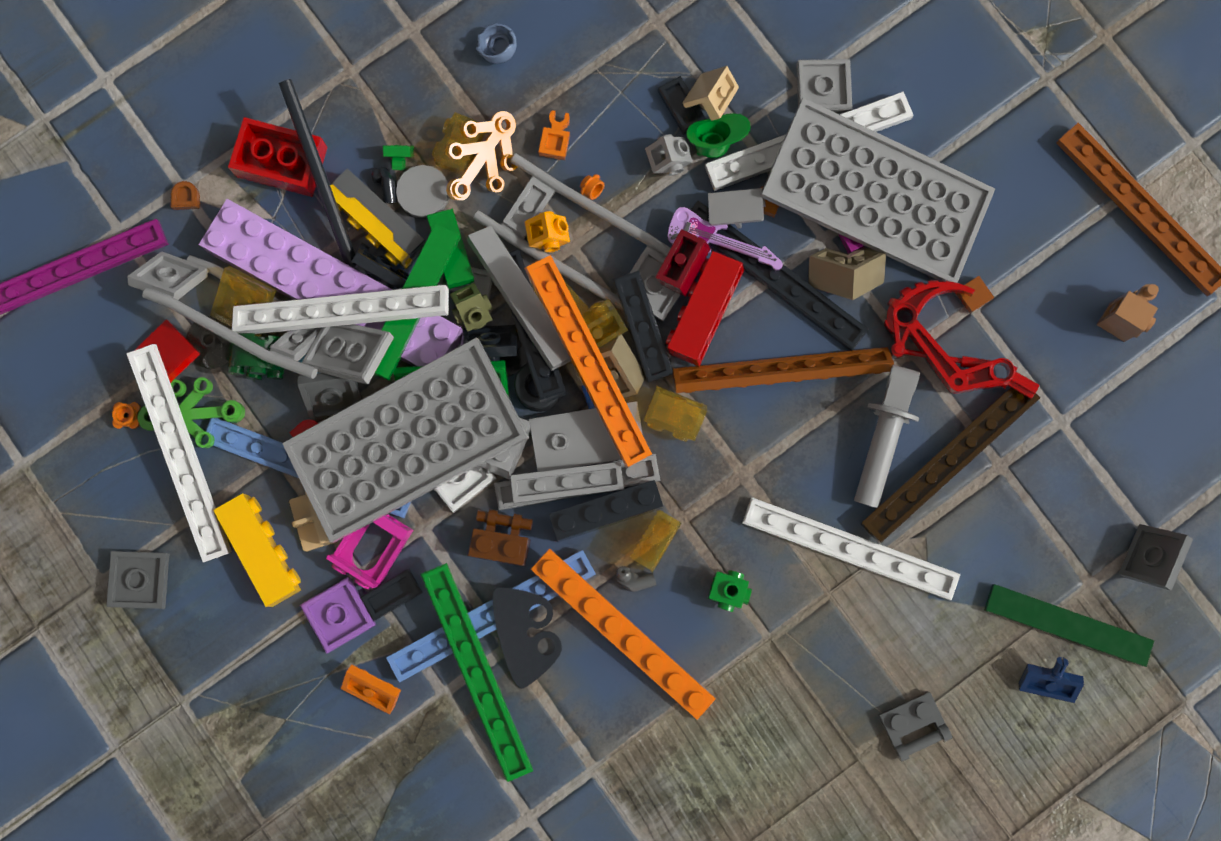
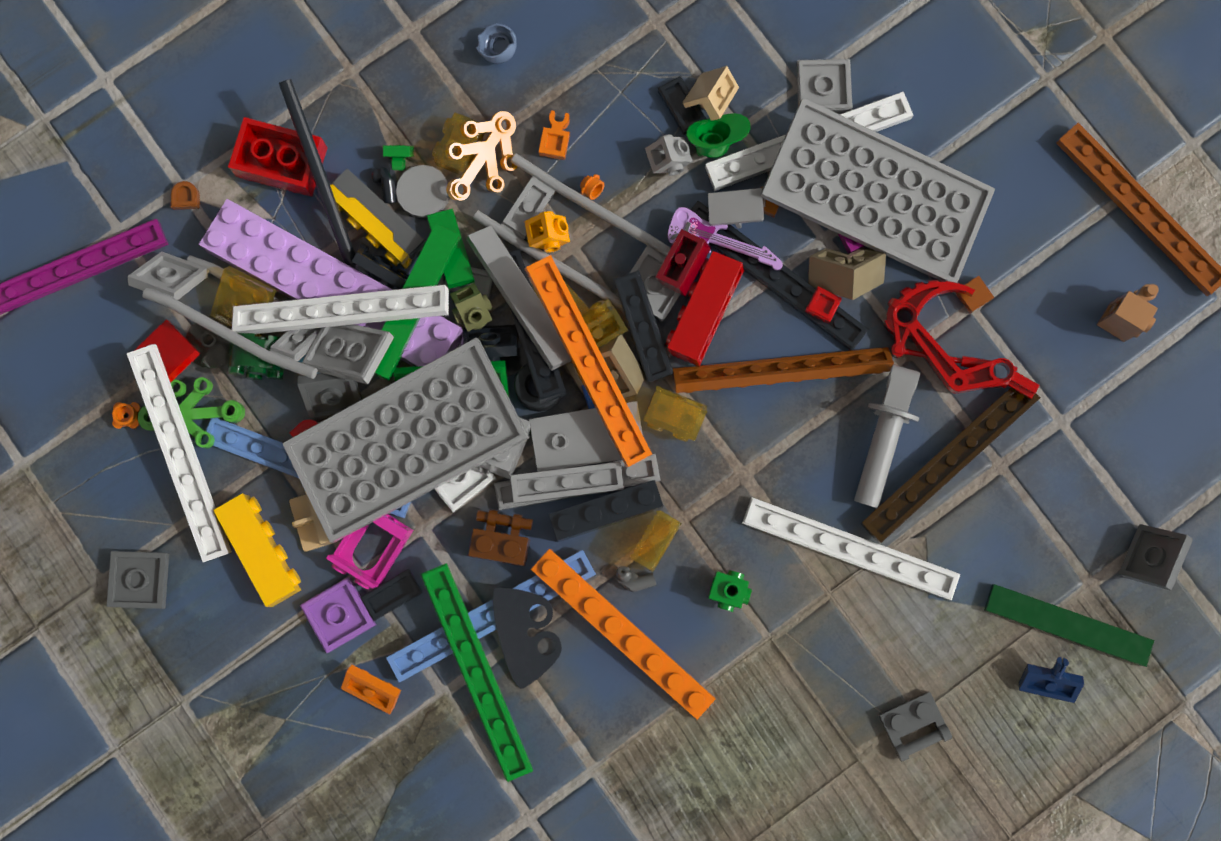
none -> red tile [805,286,842,324]

